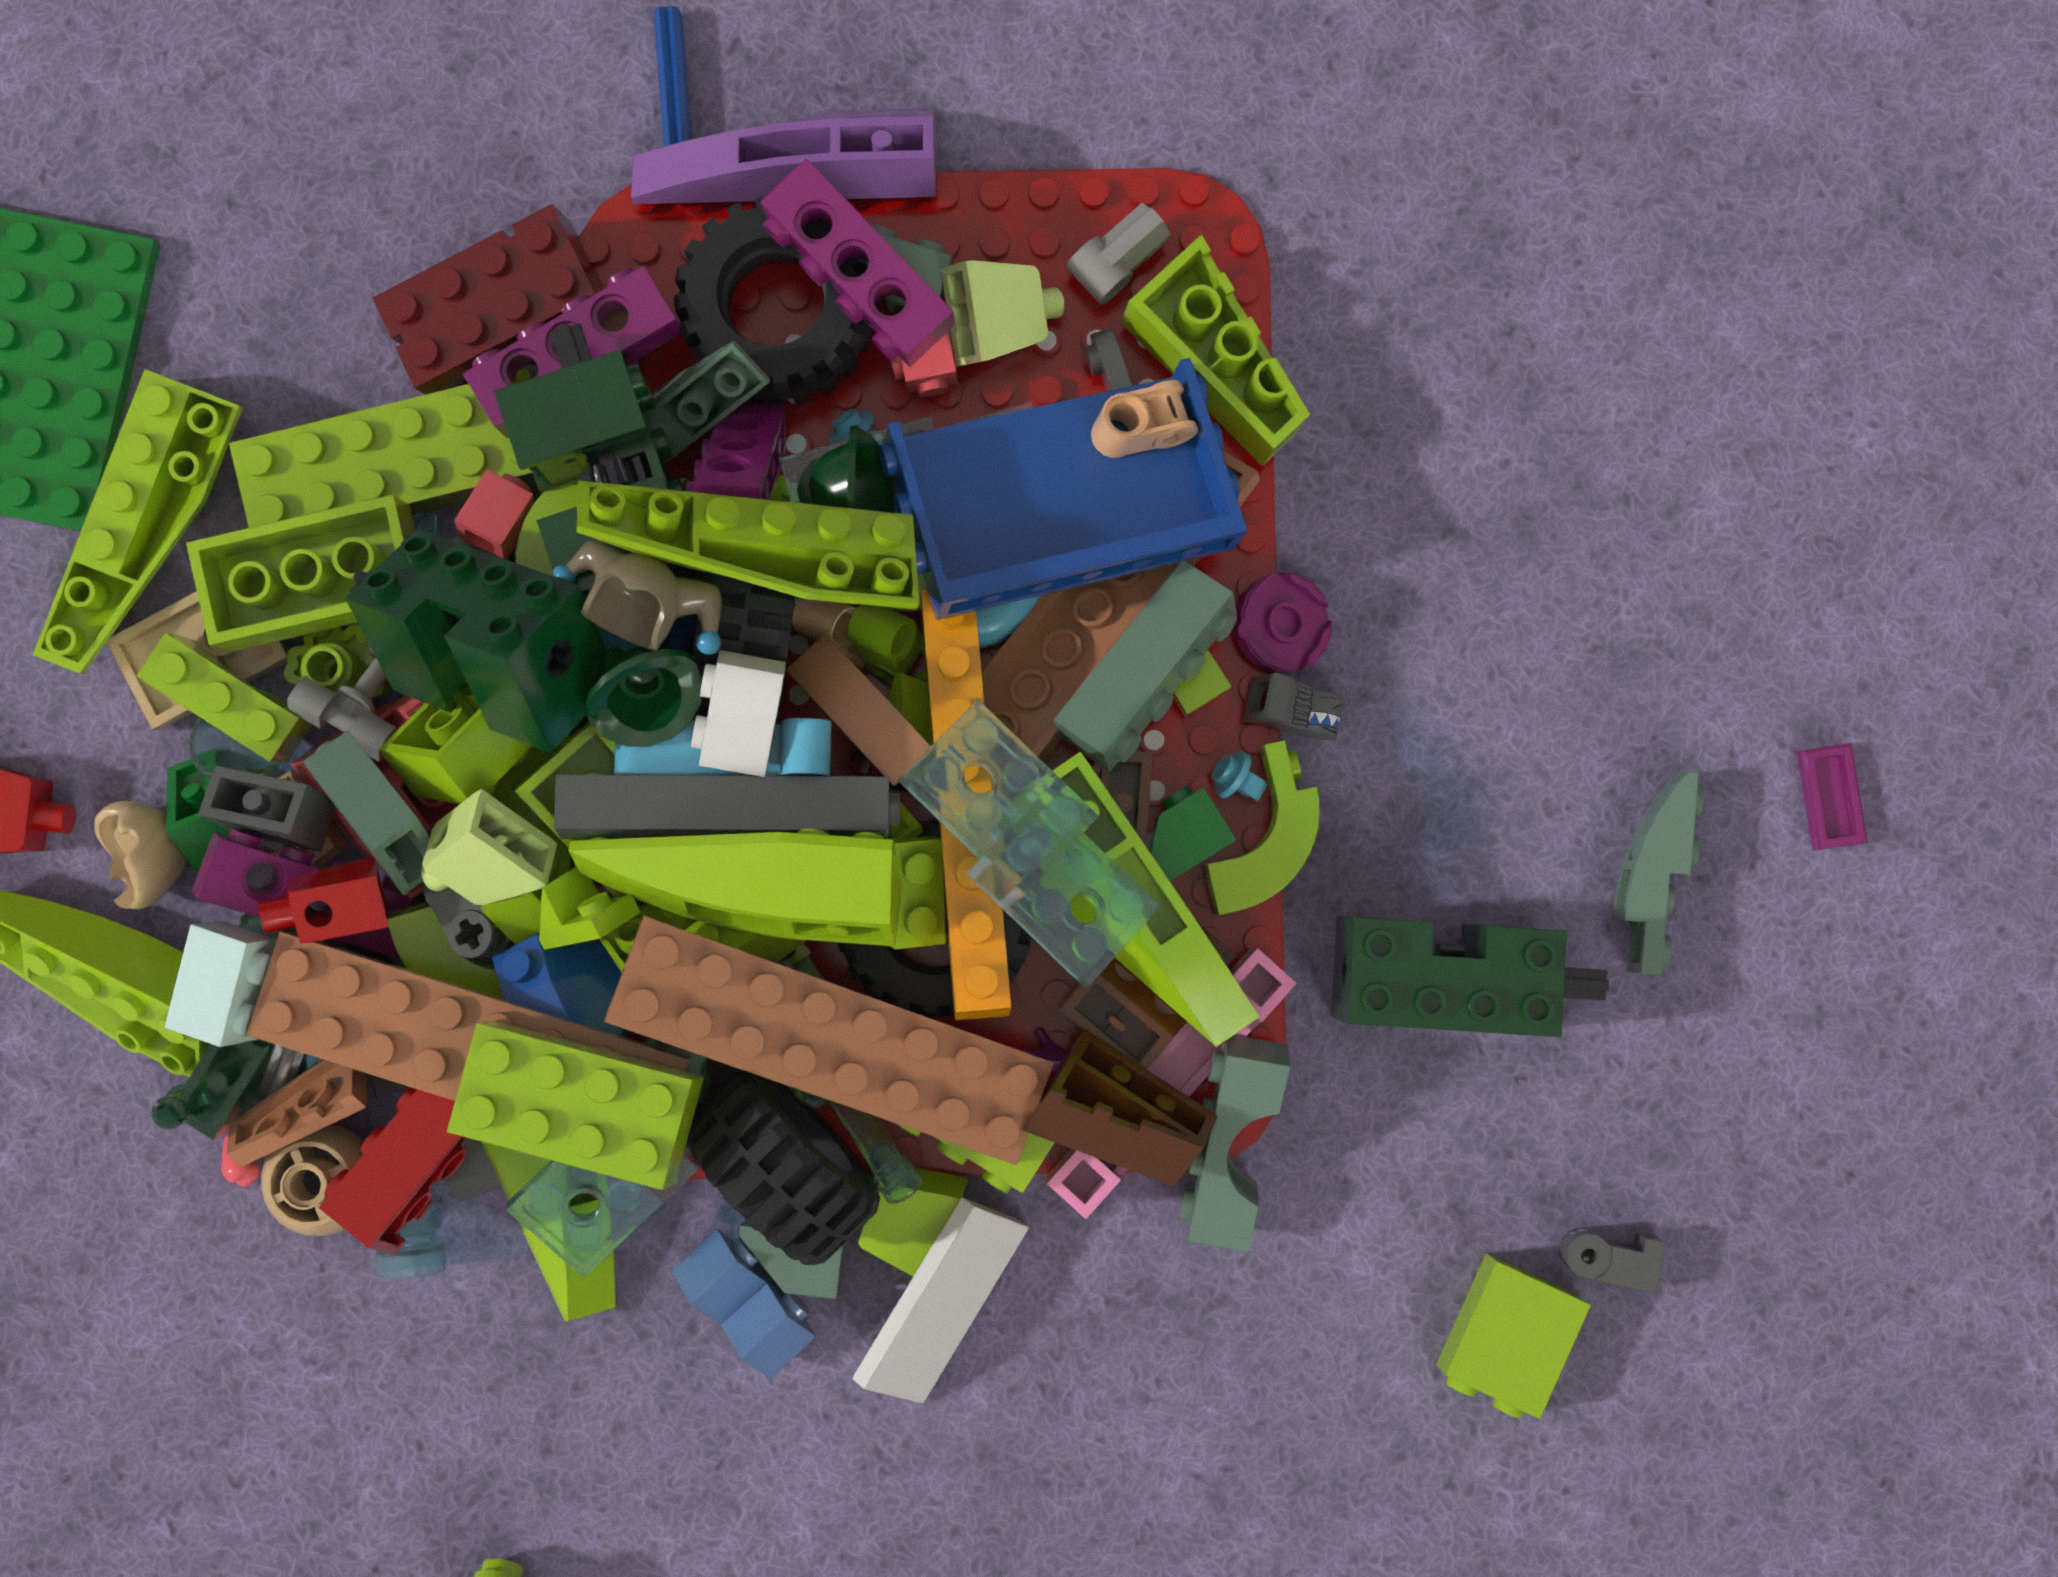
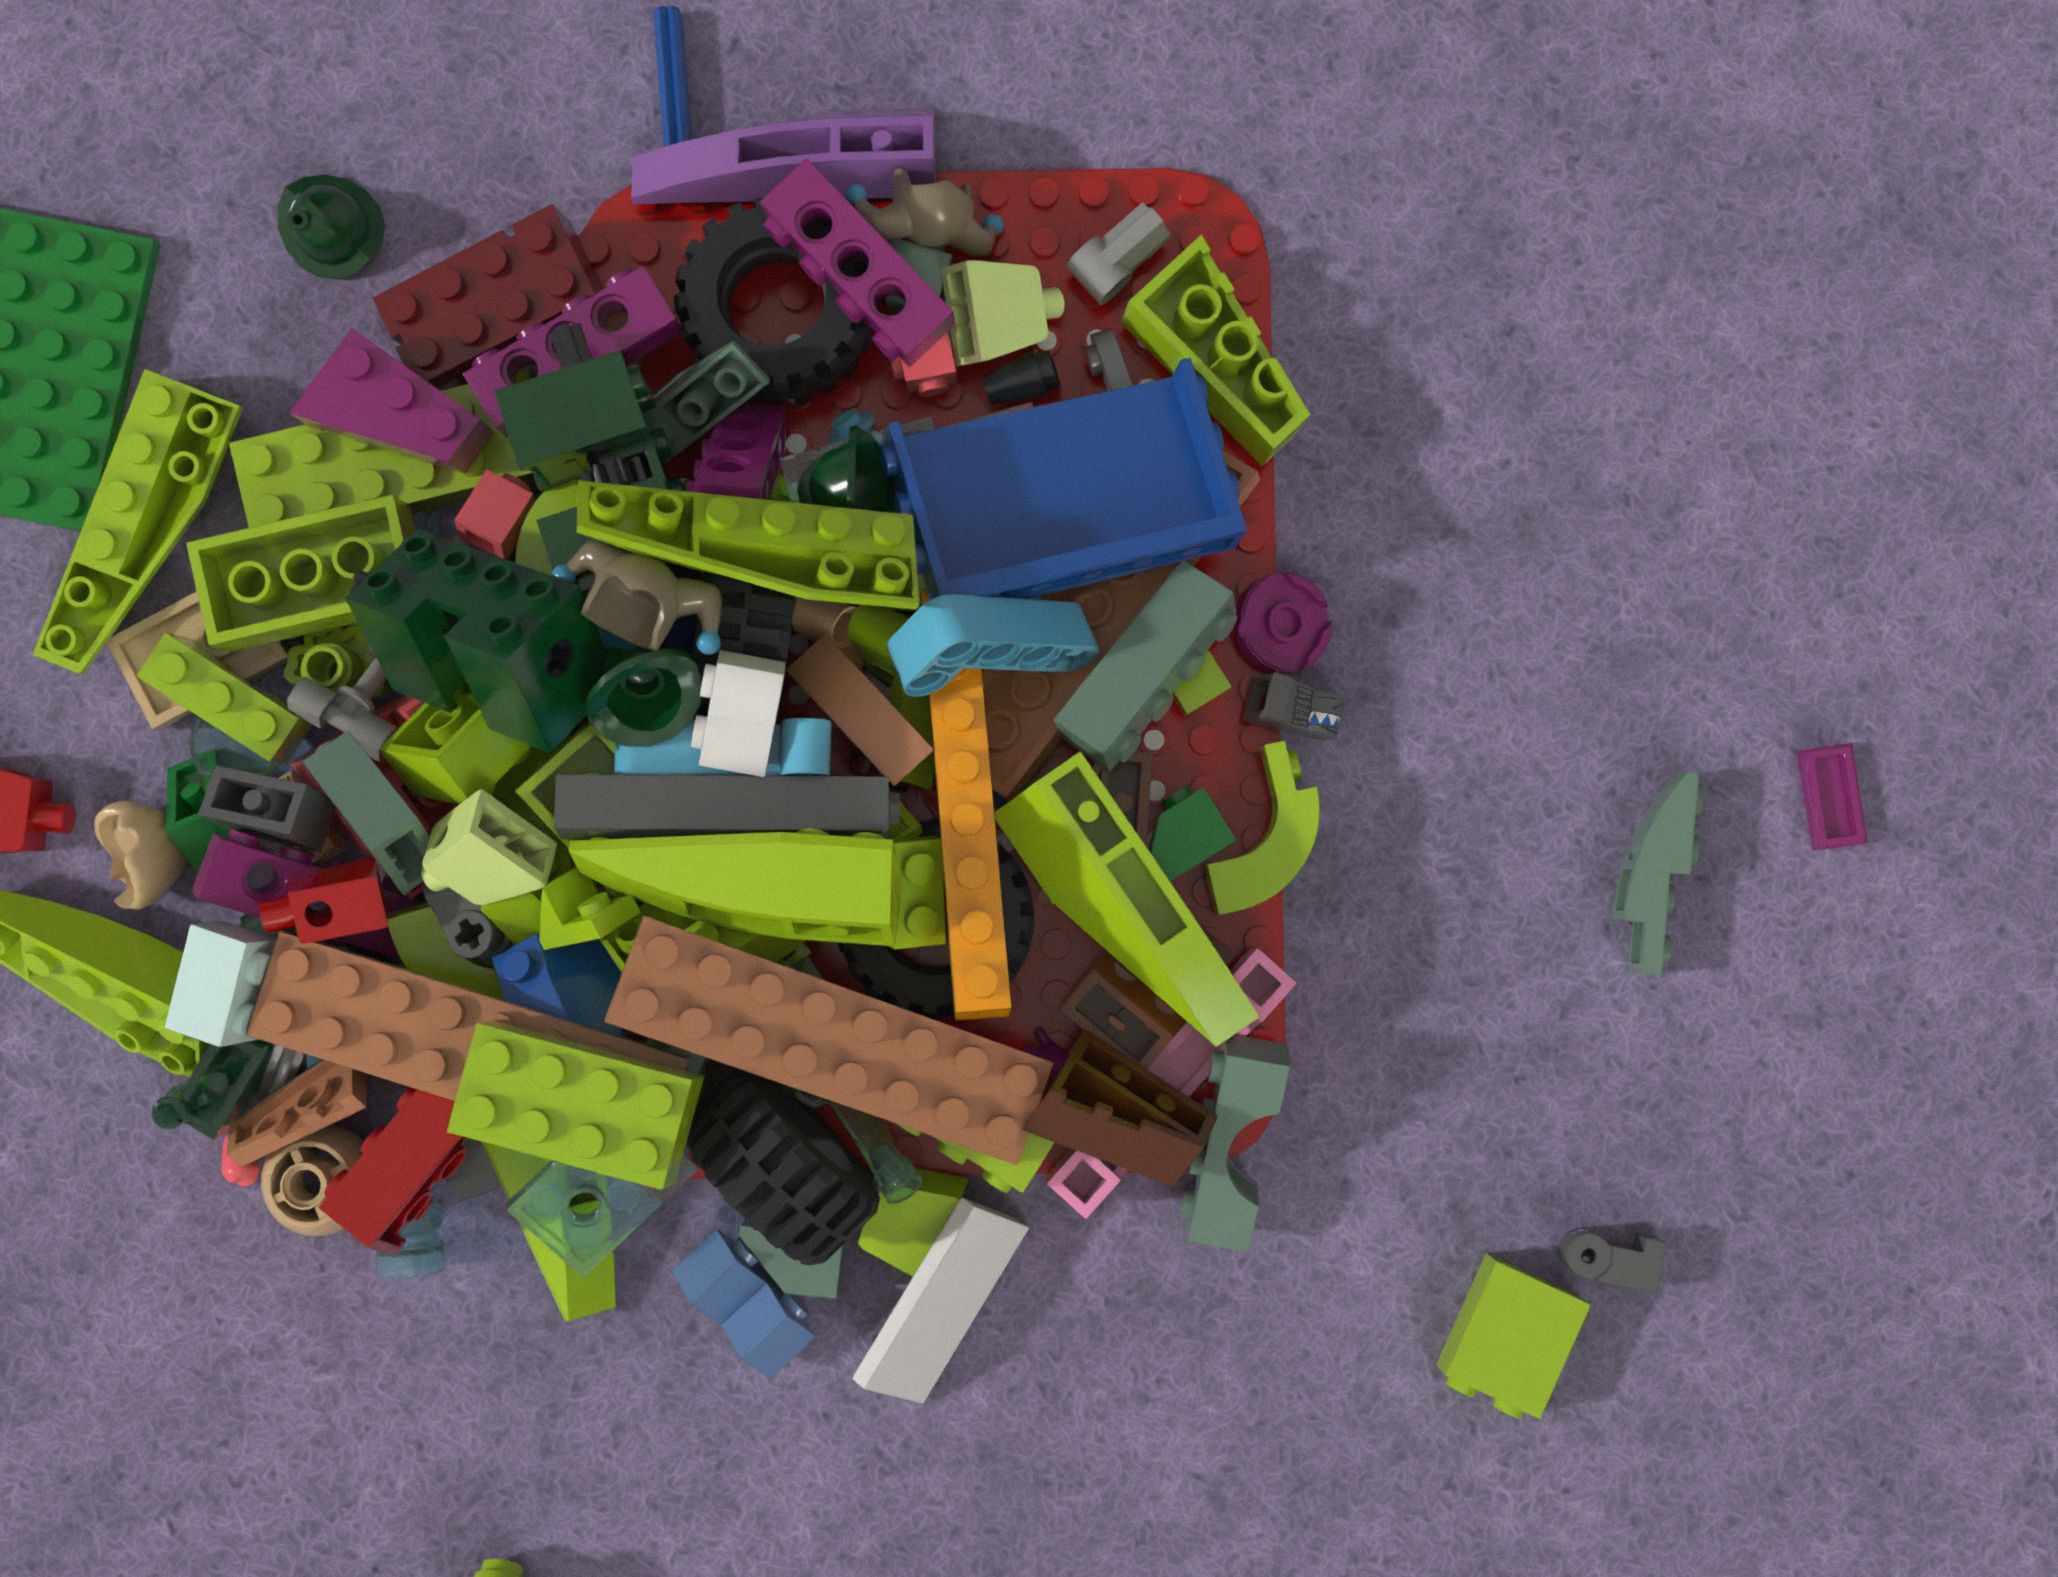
clear light blue bracket [898,699,1160,988] -> none
light nougat piece [1091,380,1198,458] -> none
medium azure plate [1211,750,1269,801] -> none
dark green piece [1331,916,1609,1037] -> none
none -> dark green helmet [278,174,385,279]
none -> magenta wedge [289,328,495,474]
none -> dark tan piece [845,168,1004,257]
none -> medium azure beam [887,594,1100,697]
none -> black cone [982,349,1061,406]

